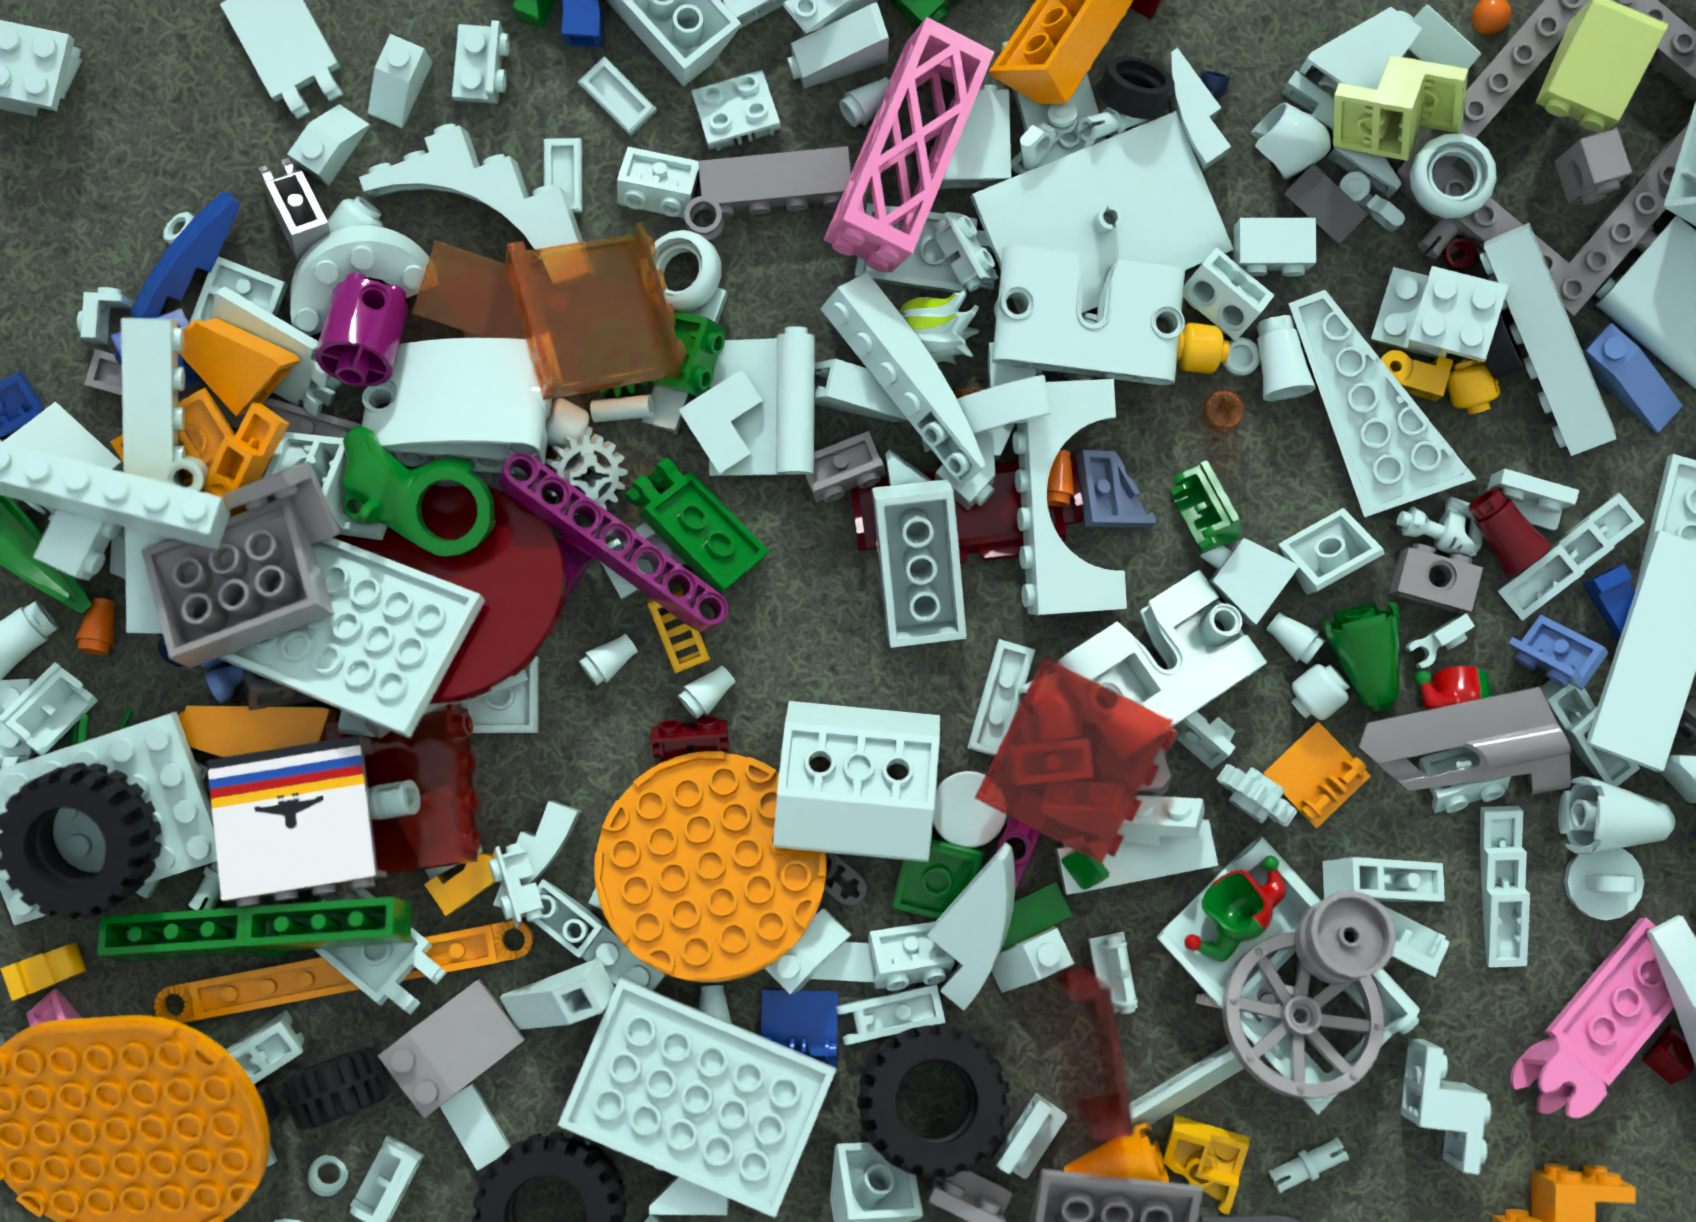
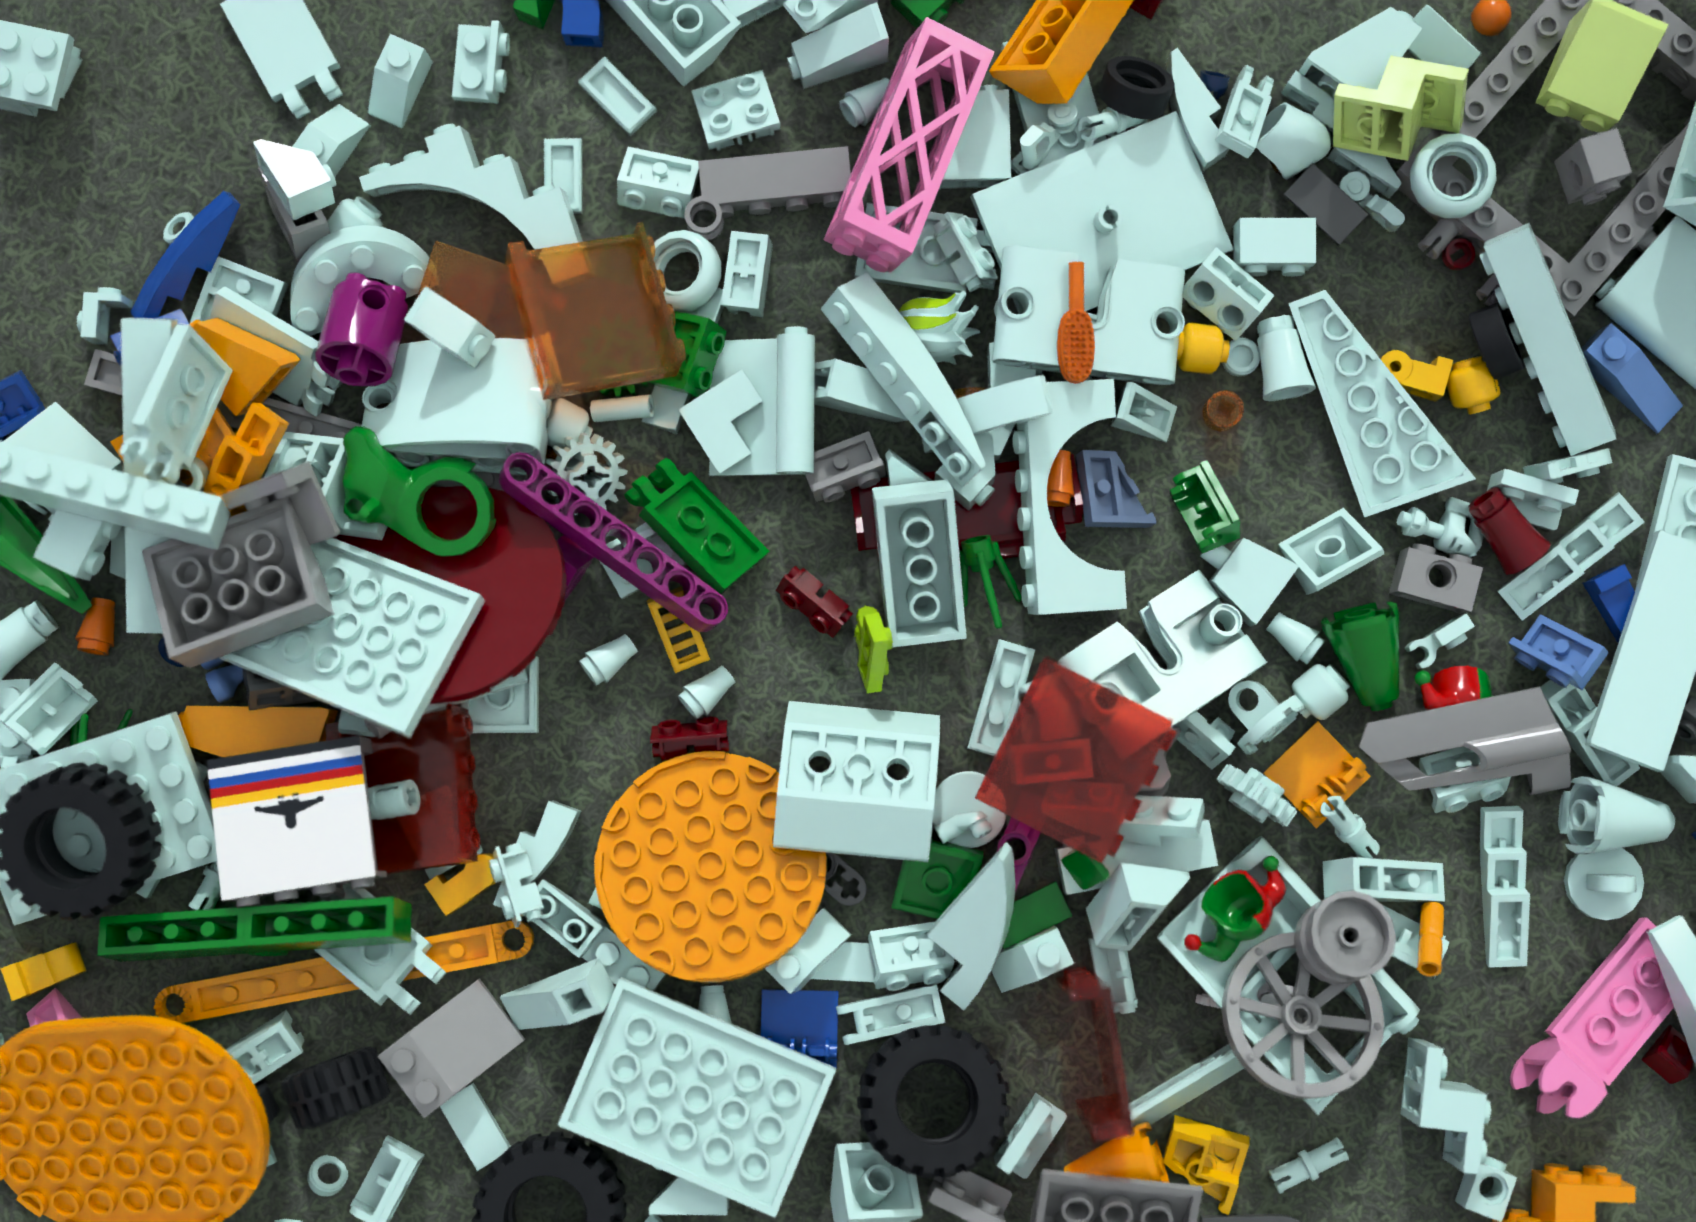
light aqua bracket [1371,266,1509,362] -> none
none -> light aqua tile [120,324,233,485]
none -> light aqua slope [253,139,336,221]
none -> light aqua slope [404,287,496,368]
none -> light aqua hinge [721,231,773,317]
none -> dark red hinge [775,566,853,638]
none -> lime hinge [854,605,893,693]
none -> light aqua arm [934,811,992,844]
none -> green plant [959,535,1022,629]
none -> orange piece [1057,262,1095,384]
none -> light aqua slope [1086,863,1190,951]
none -> light aqua slope [1111,382,1177,442]
none -> light aqua hinge [1215,65,1274,158]
none -> light aqua tile [1228,680,1305,755]
none -> light aqua pin [1321,796,1380,859]
none -> light orange piece [1417,901,1444,976]
none -> light aqua brick [1455,1156,1517,1222]
none -> light aqua wing [1523,448,1612,484]

